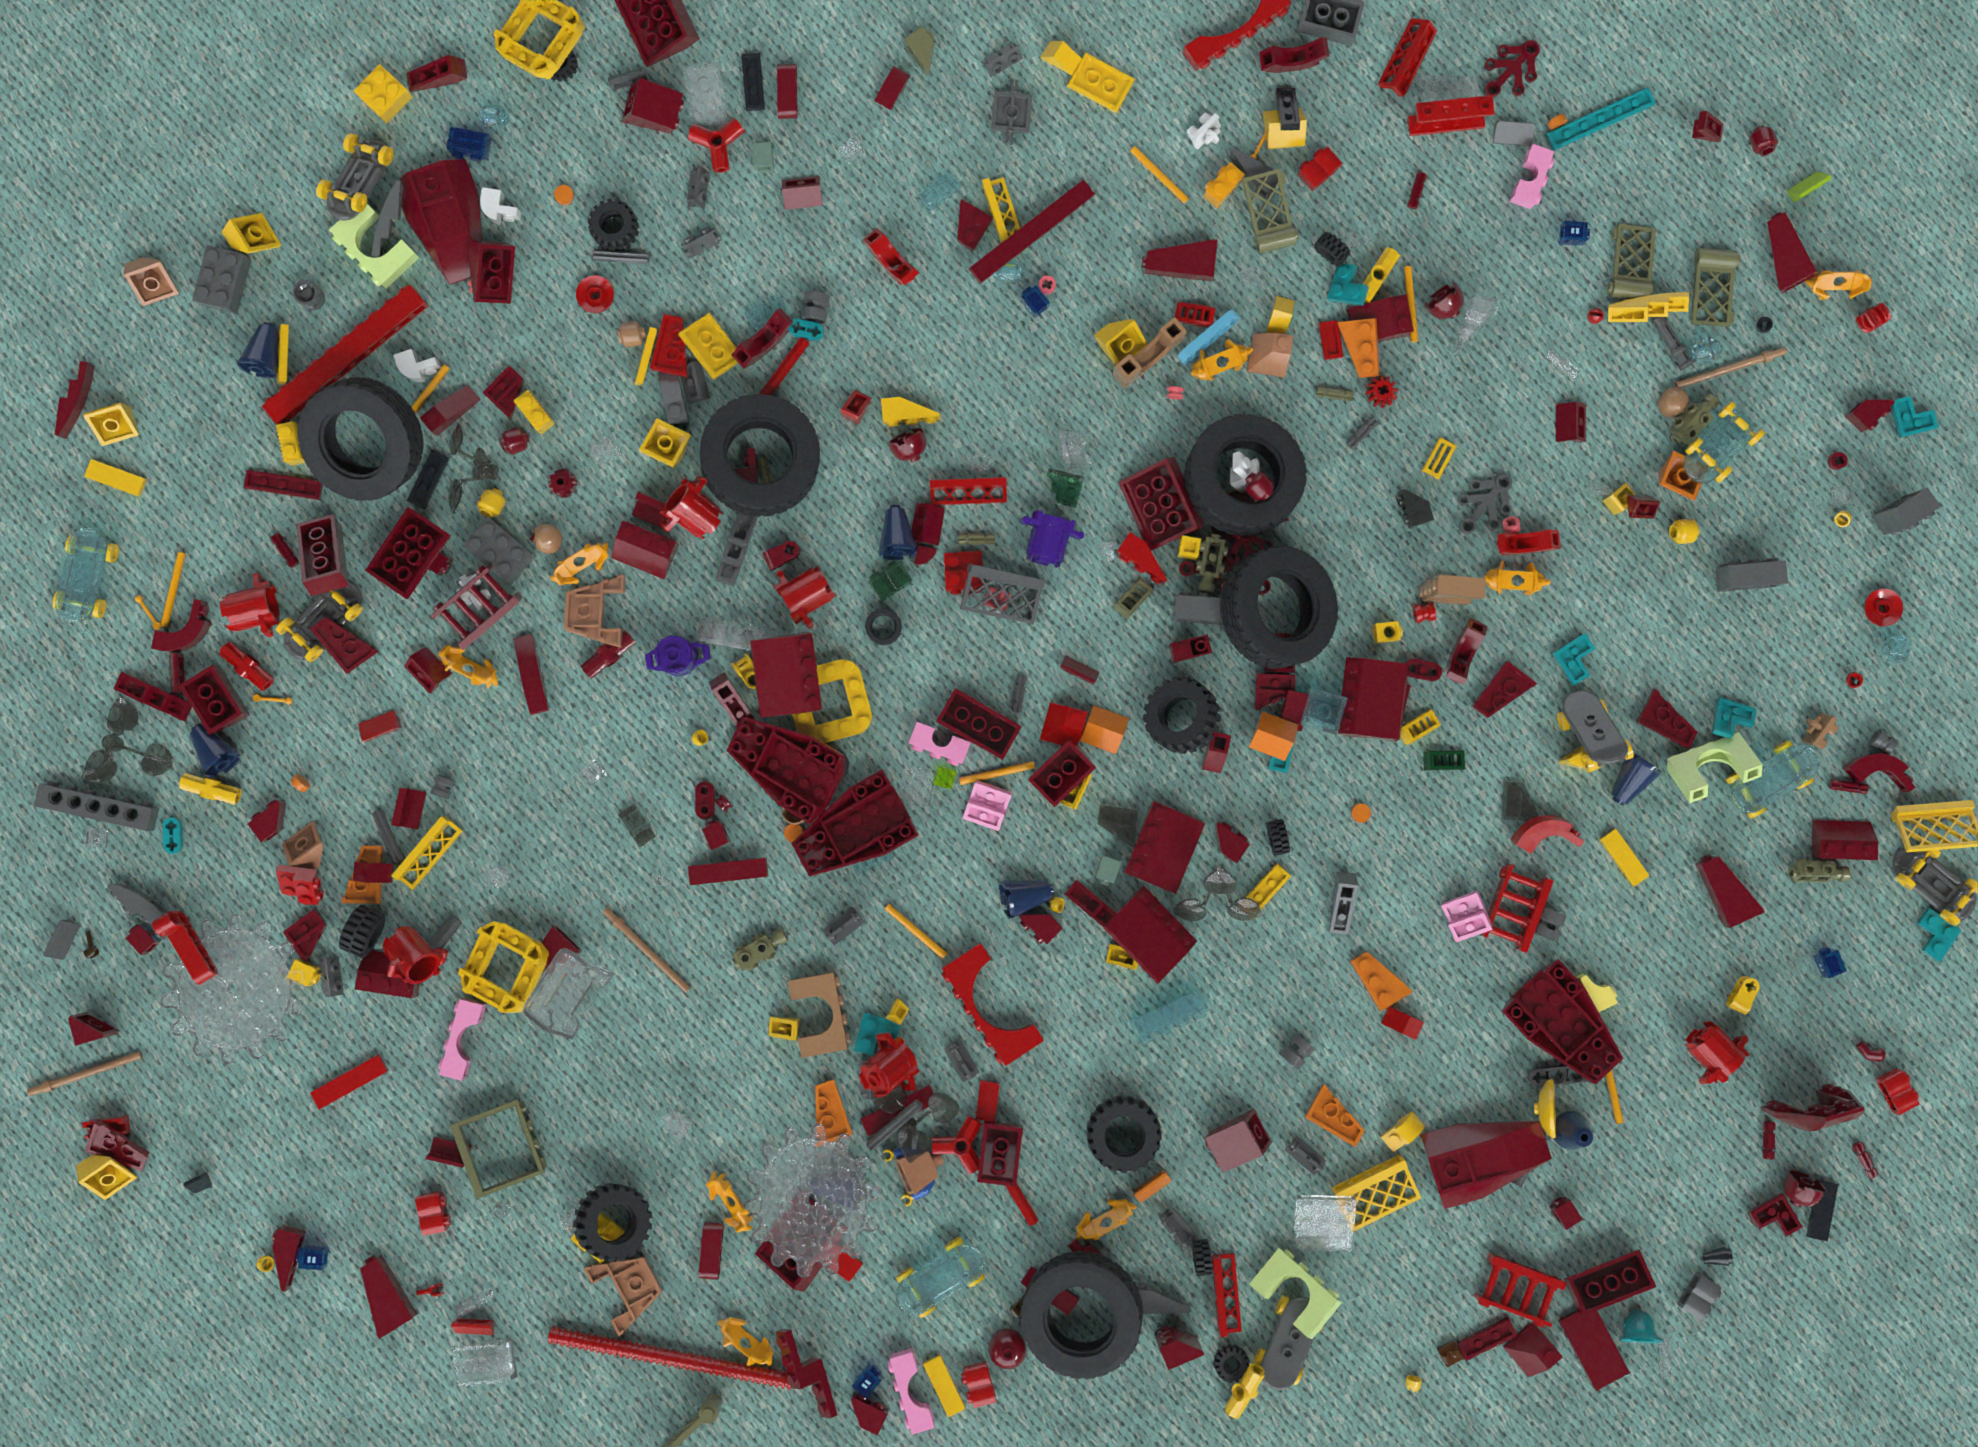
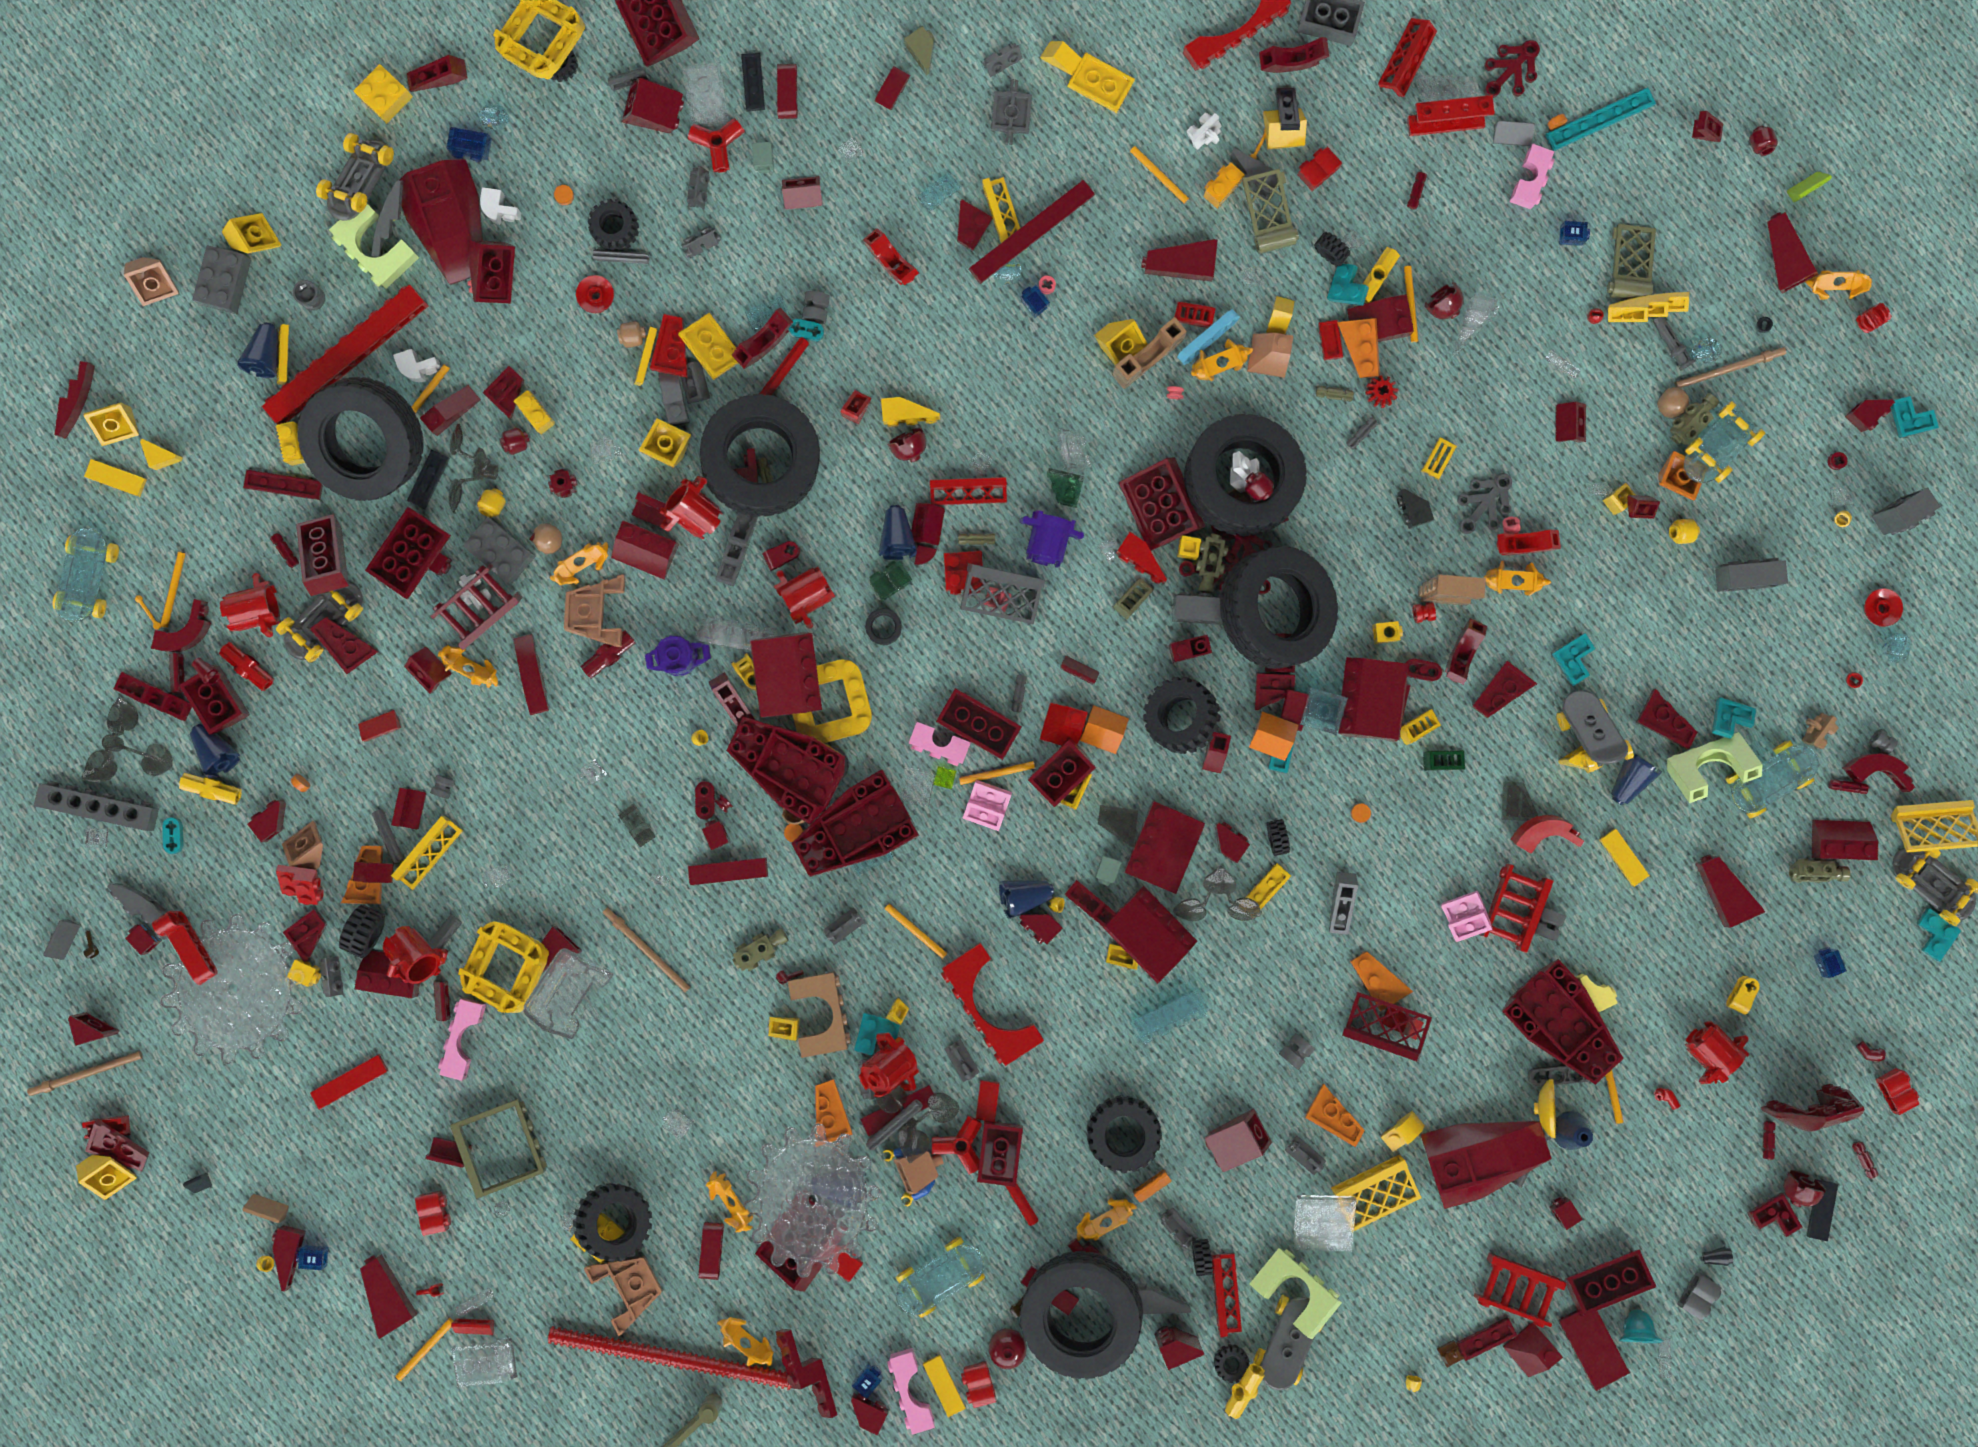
light orange hinge [253,694,293,705] -> none
olive piece [1691,248,1741,327] -> none
none -> yellow slope [140,439,183,470]
none -> dark red cone [192,657,221,685]
none -> medium nougat slope [242,1194,289,1223]
none -> light orange bar [395,1318,453,1381]
none -> dark red slope [433,981,451,1021]
none -> dark red hand [776,970,804,984]
none -> dark red fence [1342,992,1433,1062]
none -> red arm [1654,1088,1681,1110]

